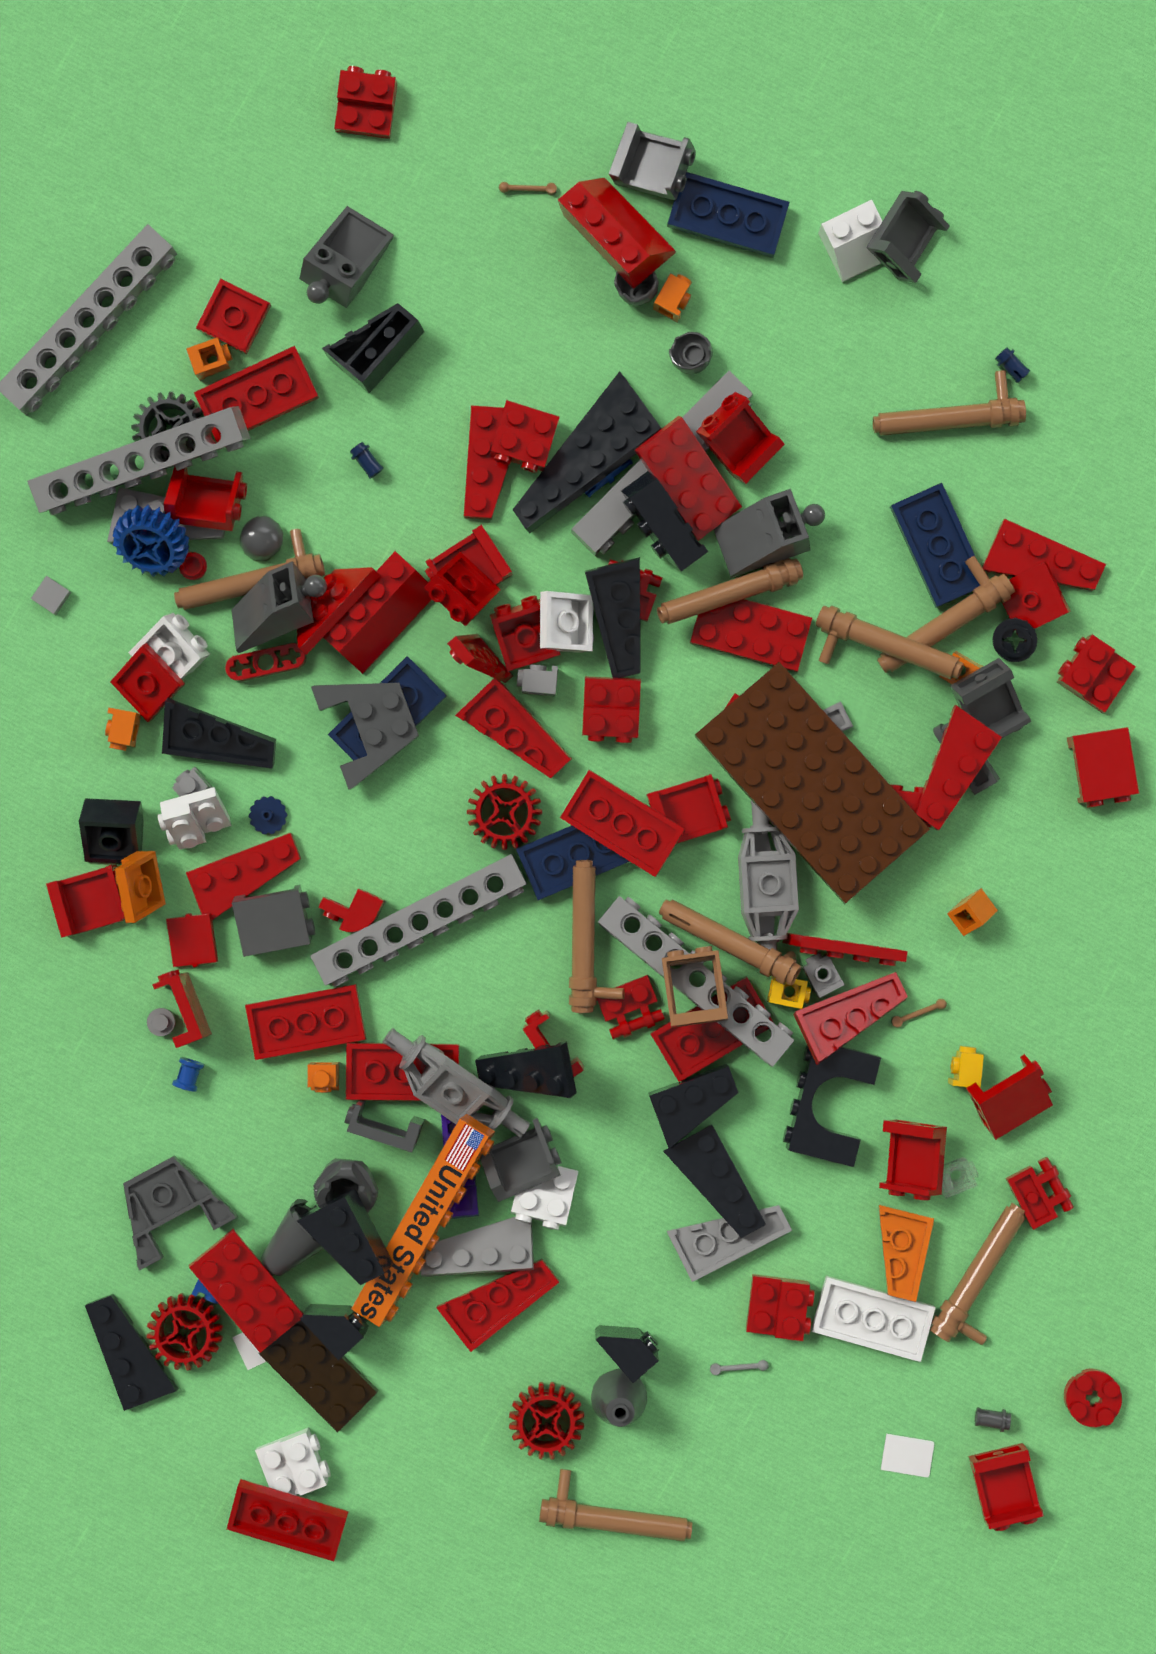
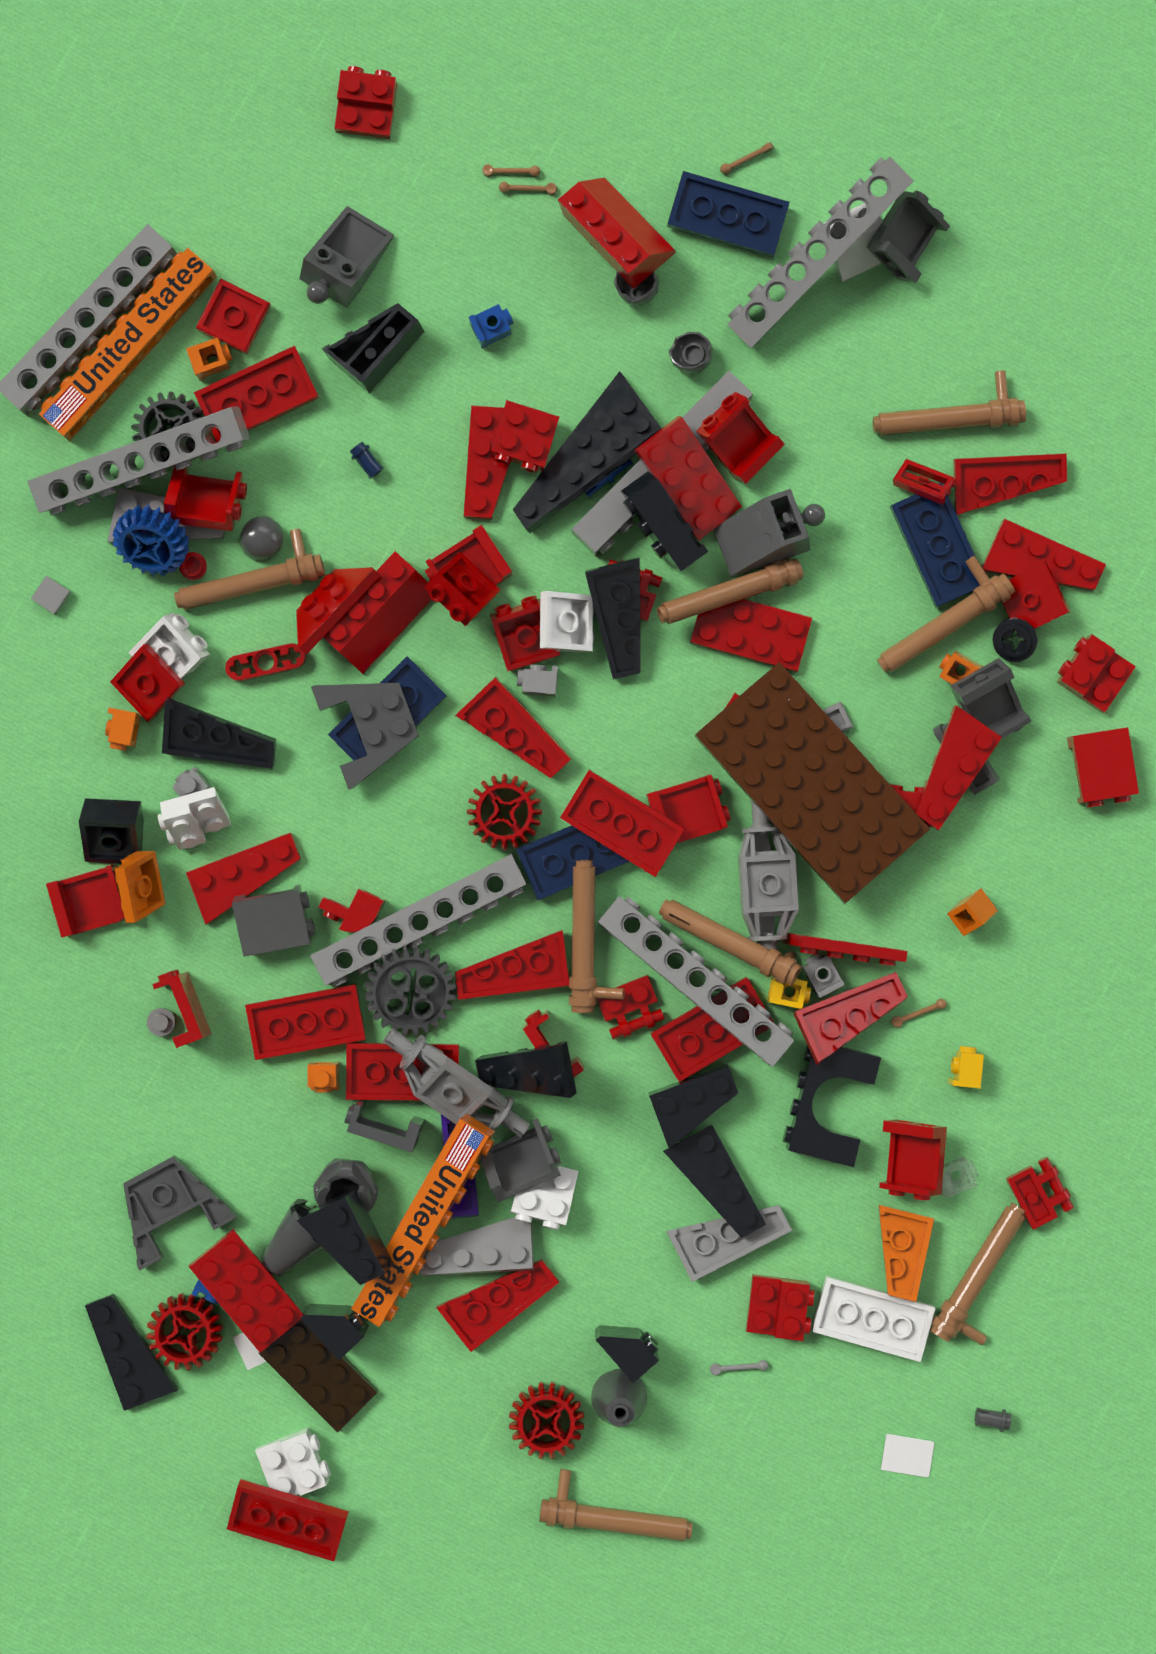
red piece [166,913,218,967] -> none
blue bush [172,1057,205,1092] -> none
dark grey slope [232,561,327,653] -> none
dark blue piece [249,796,288,834] -> none
red wing [447,634,513,683] -> none
red plate [582,676,641,743] -> none
panel [609,122,696,201] -> none
orange brick [653,273,692,323] -> none
medium nougat window [662,946,728,1028] -> none
medium nougat cylinder [816,606,964,679] -> none
red panel [966,1054,1053,1140] -> none
red panel [968,1443,1044,1531] -> none
dark blue pin [995,347,1030,383] -> none
red plate [1064,1368,1122,1427] -> none
none -> orange brick [39,248,217,442]
none -> dark grey gear [365,946,456,1036]
none -> red wing [455,930,569,1000]
none -> blue brick [469,304,514,348]
none -> medium nougat hinge [482,164,540,177]
none -> medium nougat hinge [720,142,774,175]
none -> light grey brick [727,156,913,348]
none -> red tile [893,459,956,505]
none -> red wing [953,453,1067,515]

